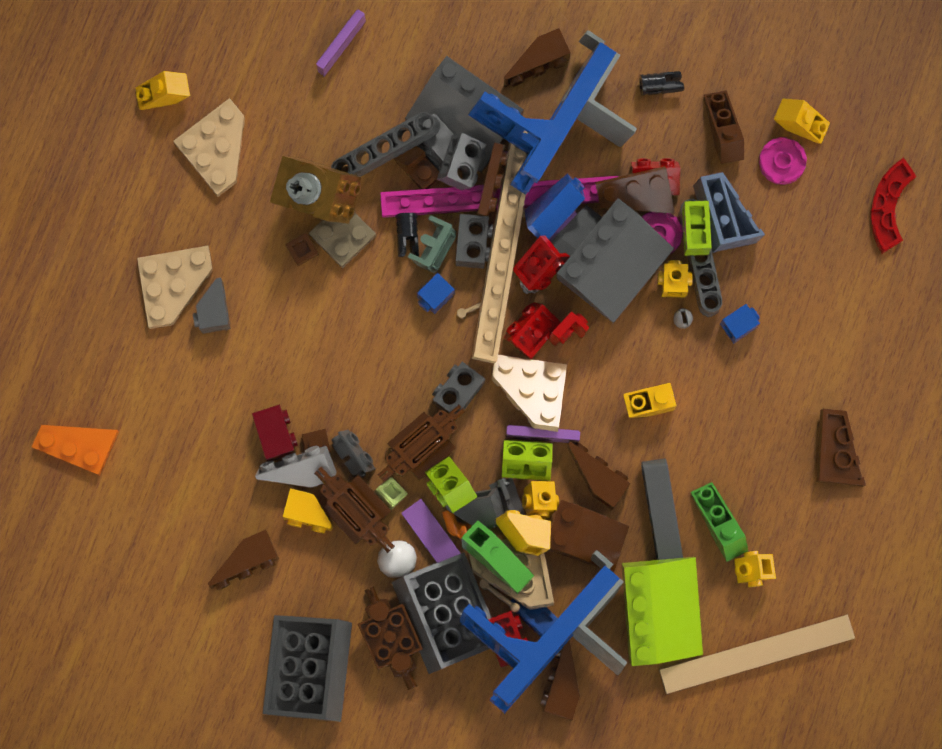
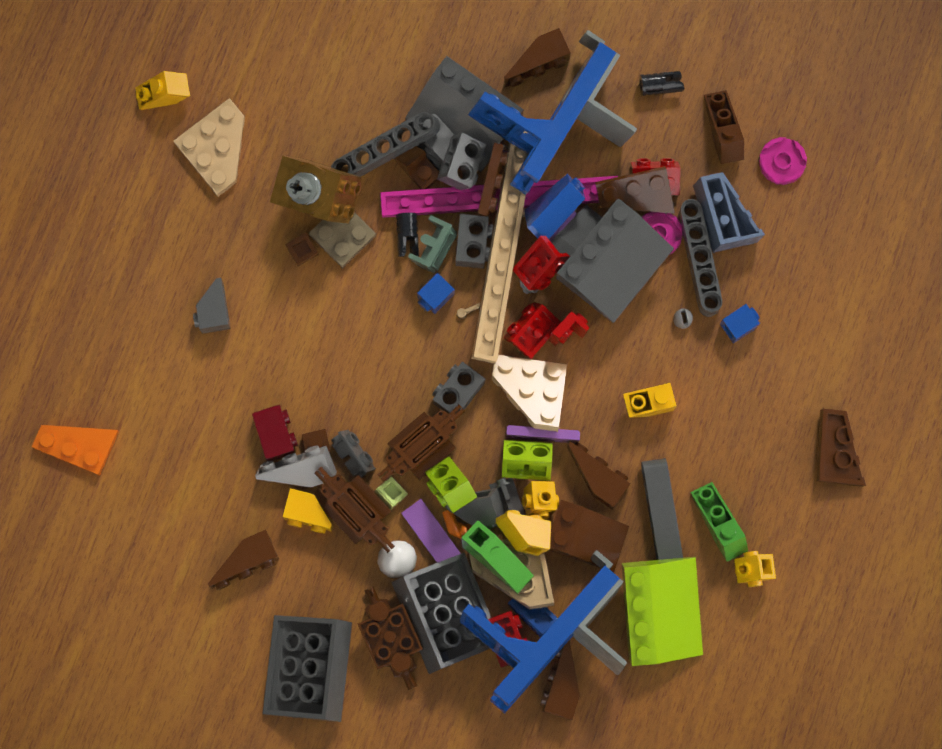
tan plate [137,246,213,329] -> none
medium lavender tile [316,10,366,77] -> none
tan hinge [479,579,520,613] -> none
yellow brick [657,260,692,298] -> none
tan tile [659,615,855,694] -> none
lime brick [682,201,712,256] -> none
yellow slope [774,98,830,144] -> none
red tile [870,157,917,254] -> none

